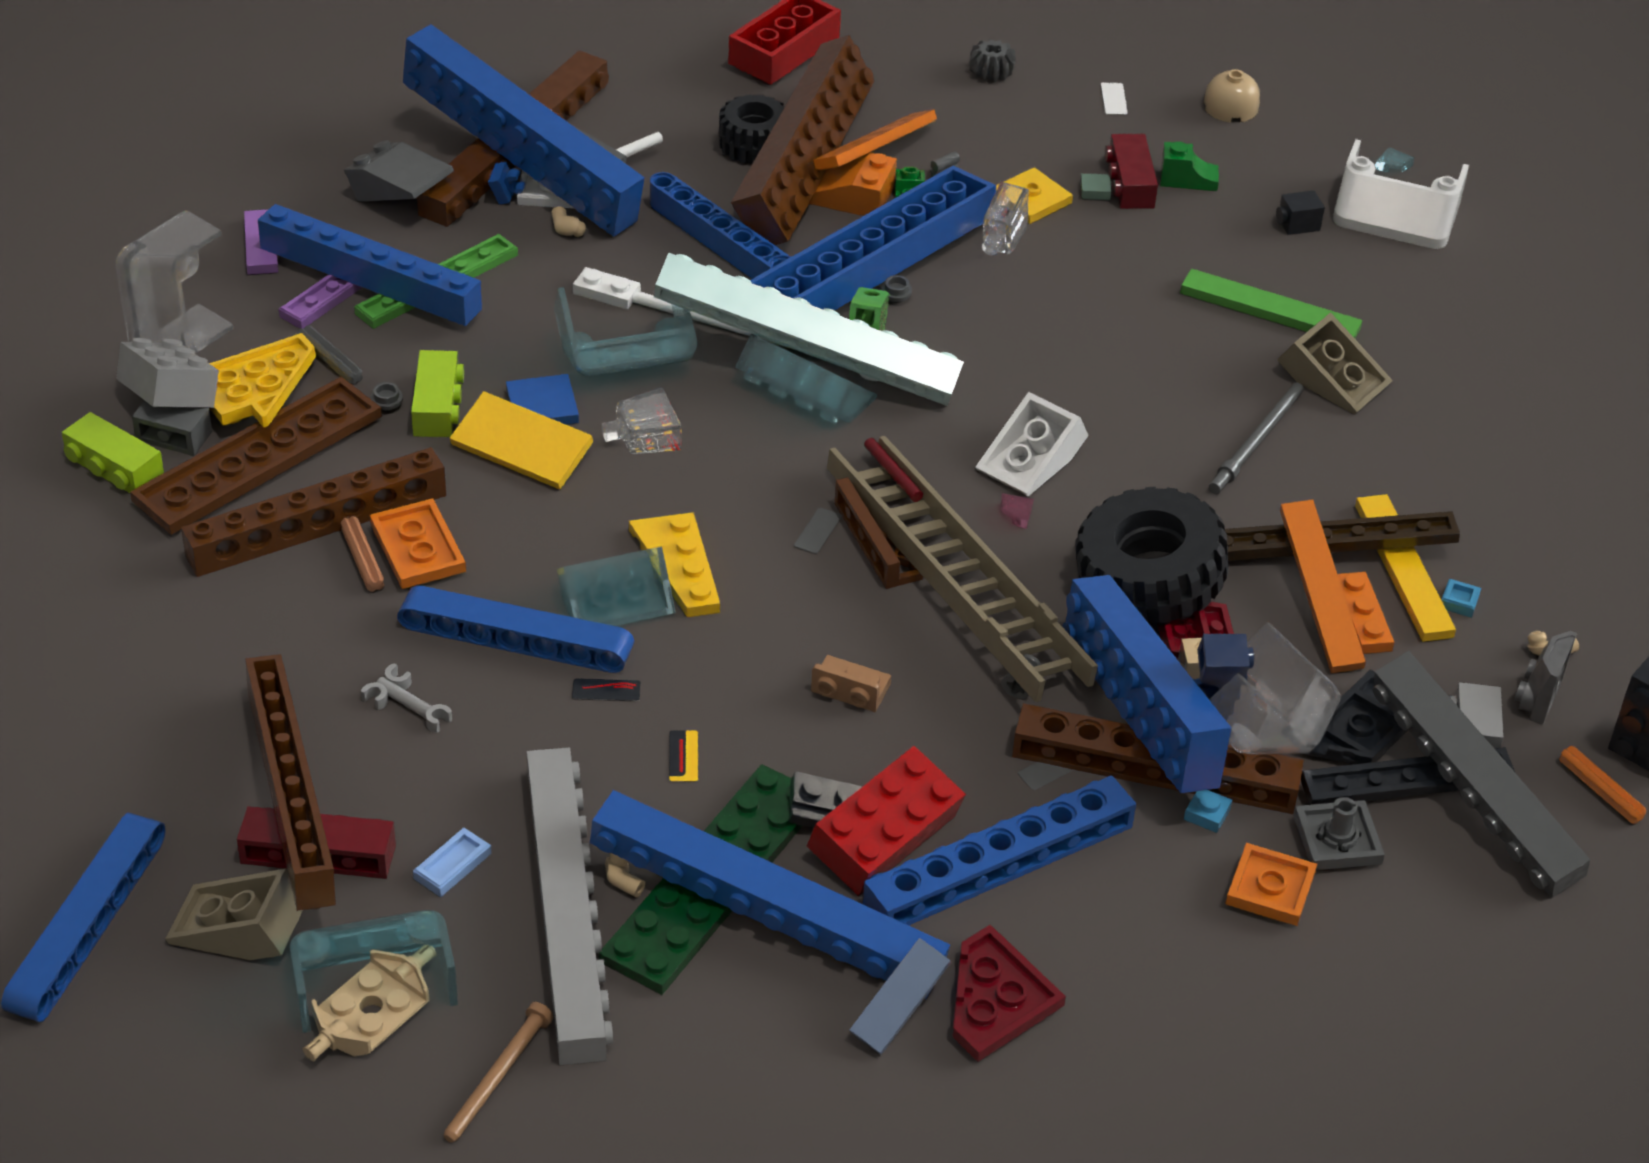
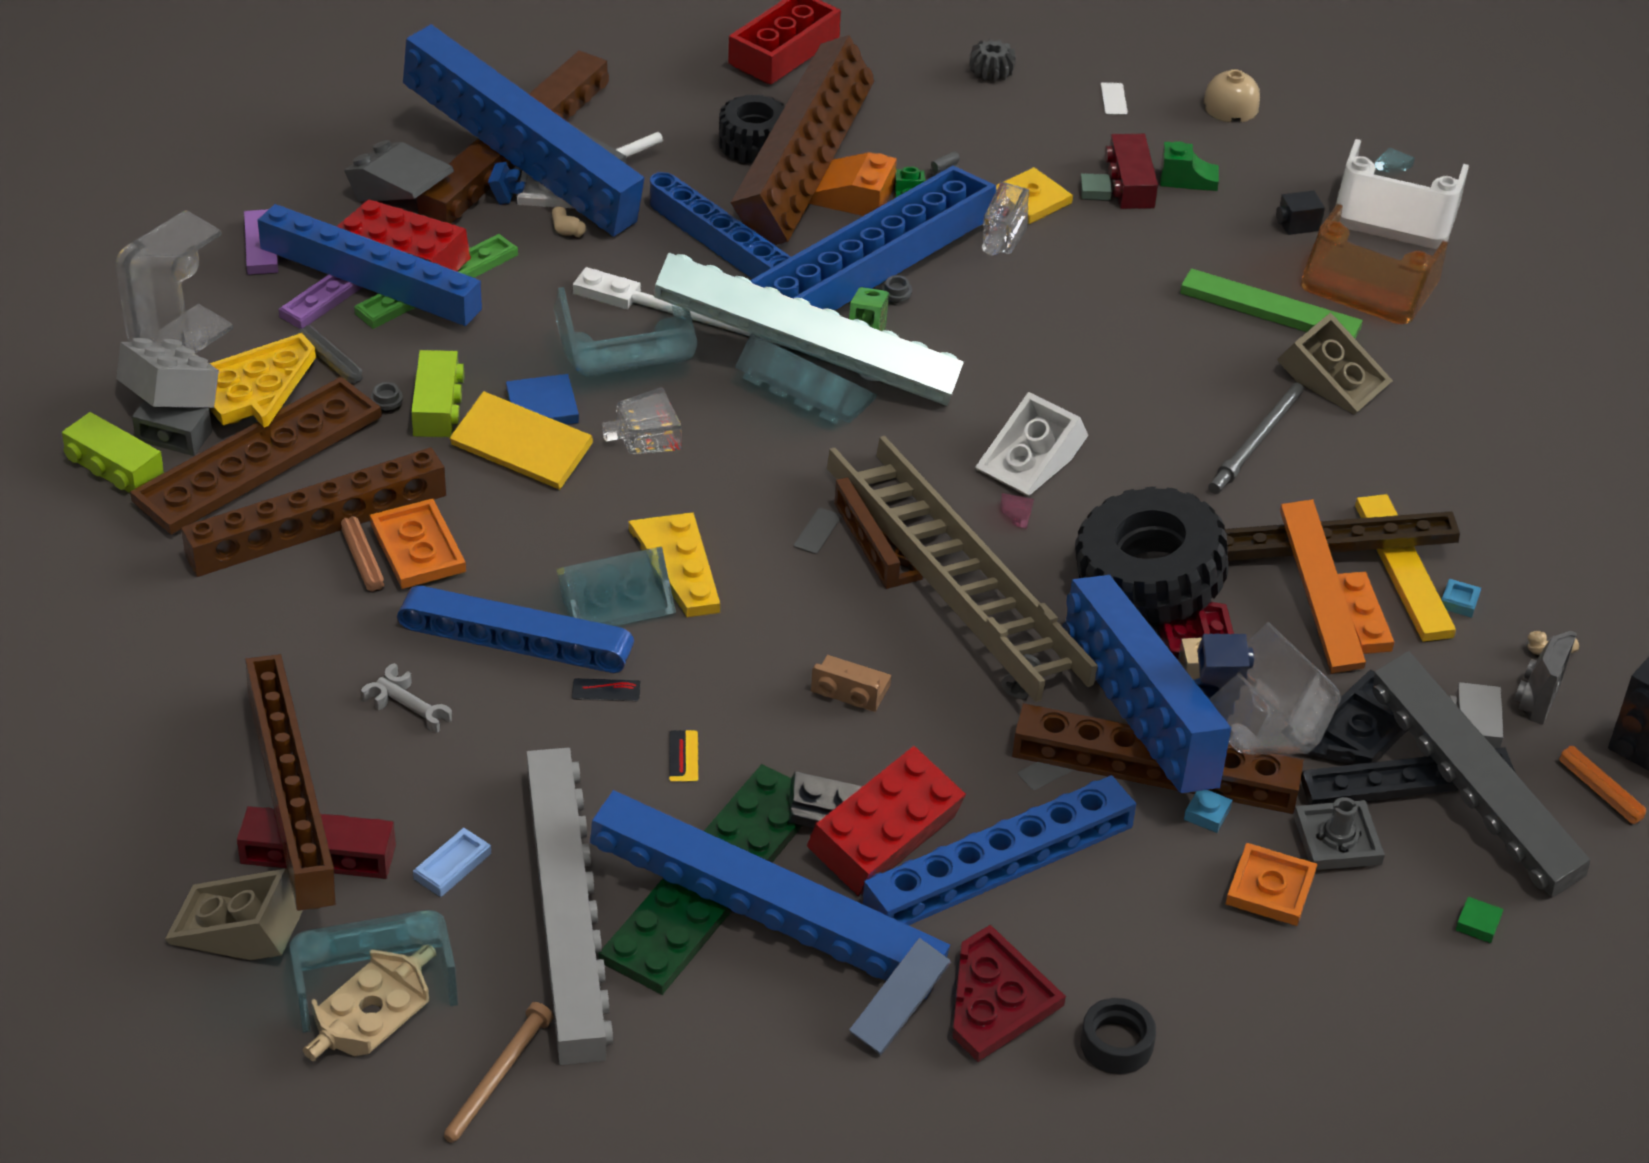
blue beam [1,812,166,1022] -> none
tan arm [605,853,645,898] -> none
orange tile [813,109,937,170] -> none
dark red bar [864,438,923,502] -> none
none -> red brick [336,199,471,271]
none -> black tyre [1081,997,1156,1074]
none -> clear orange windscreen [1301,204,1449,324]
none -> green tile [1456,896,1504,943]

